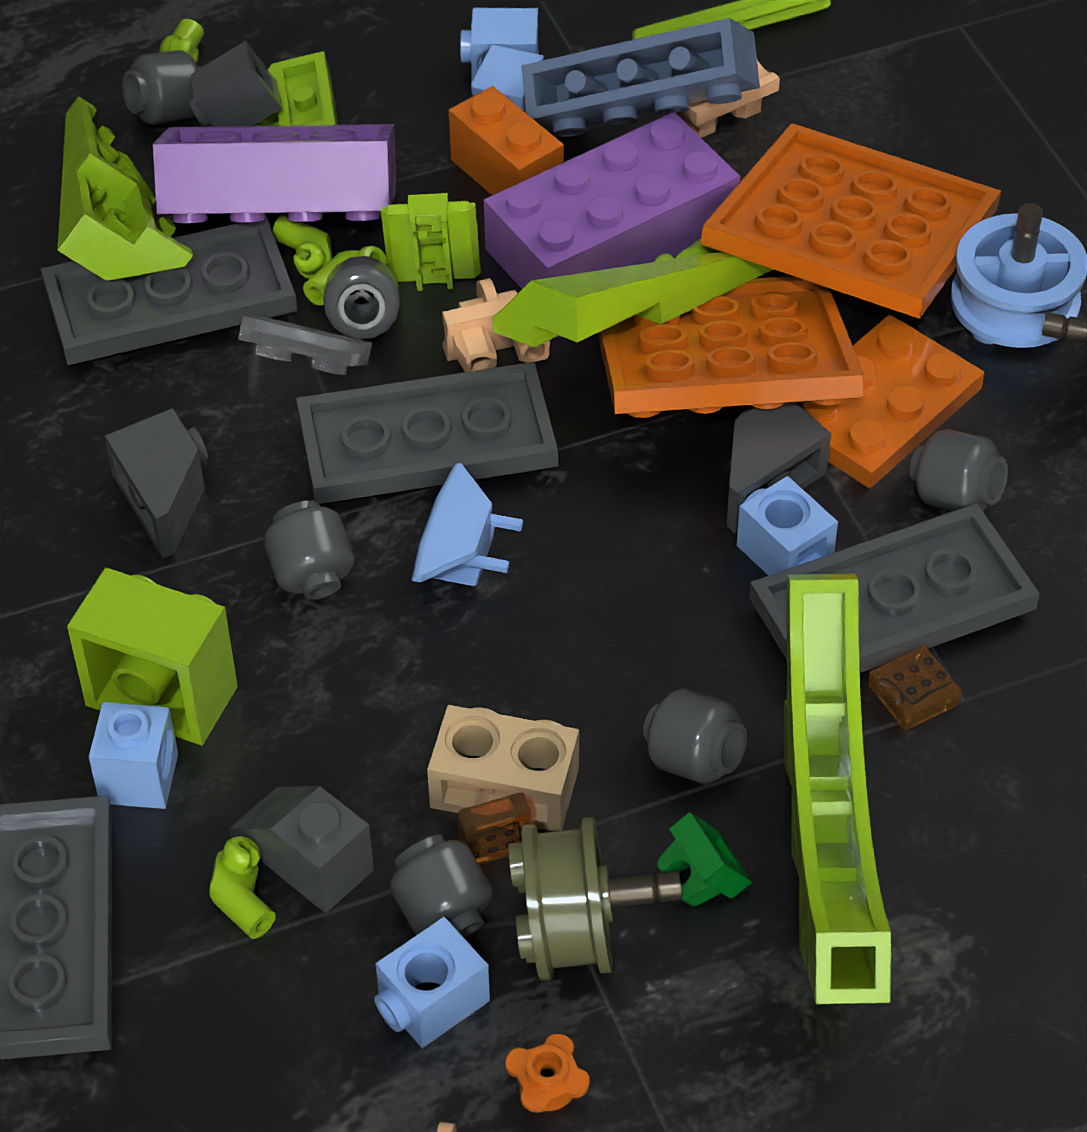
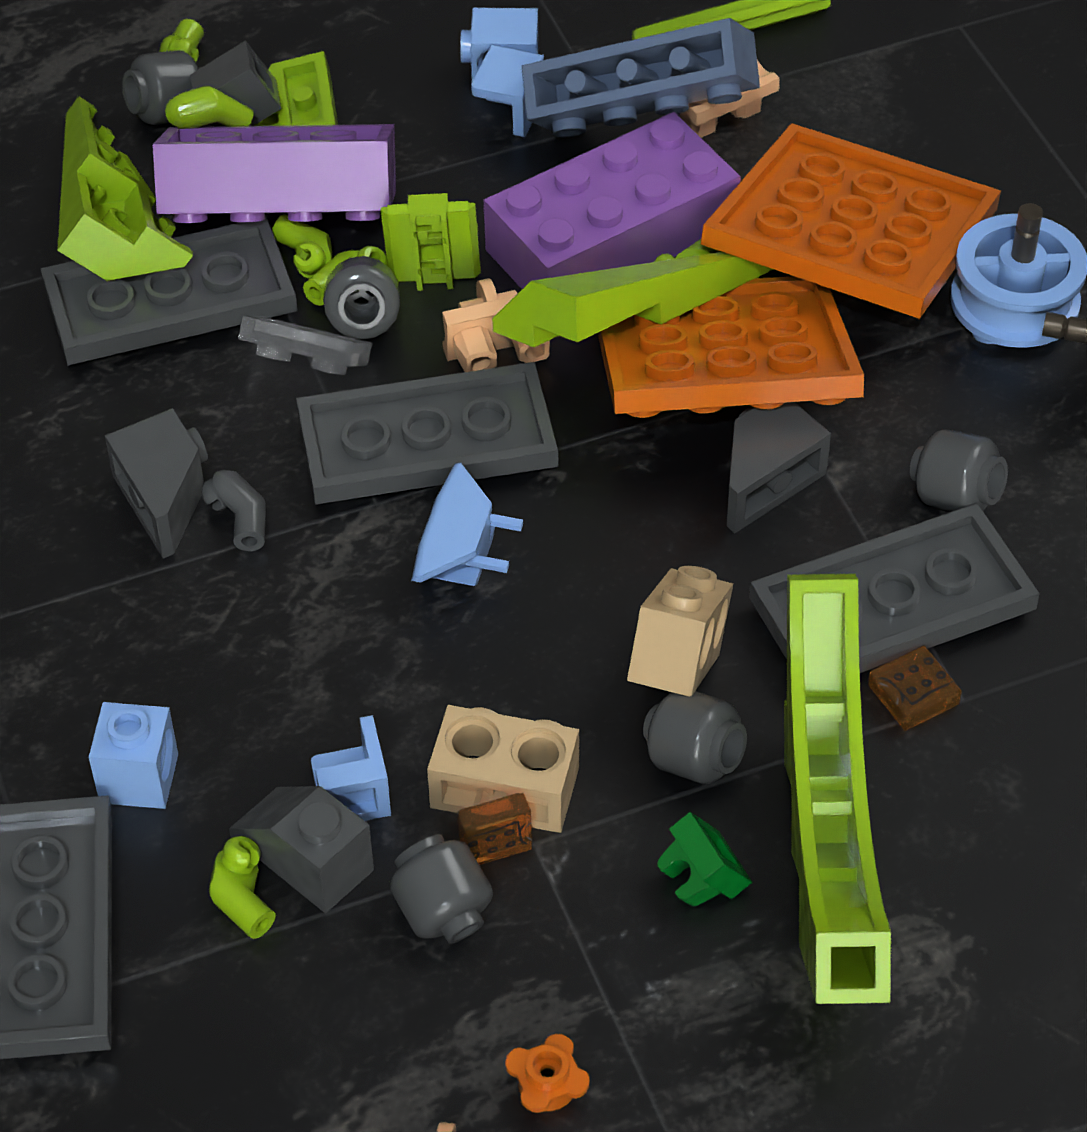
lime brick [67,567,238,746] -> none
dark grey head [263,501,355,600] -> none
light blue brick [374,917,490,1048] -> none
orange brick [449,86,564,196] -> none
olive wheel [508,816,682,981] -> none
light blue brick [737,476,838,576] -> none
orange plate [795,314,985,489] -> none
none -> lime arm [165,86,254,129]
none -> dark grey arm [201,470,266,551]
none -> light blue panel [311,715,391,821]
none -> tan brick [627,566,733,697]

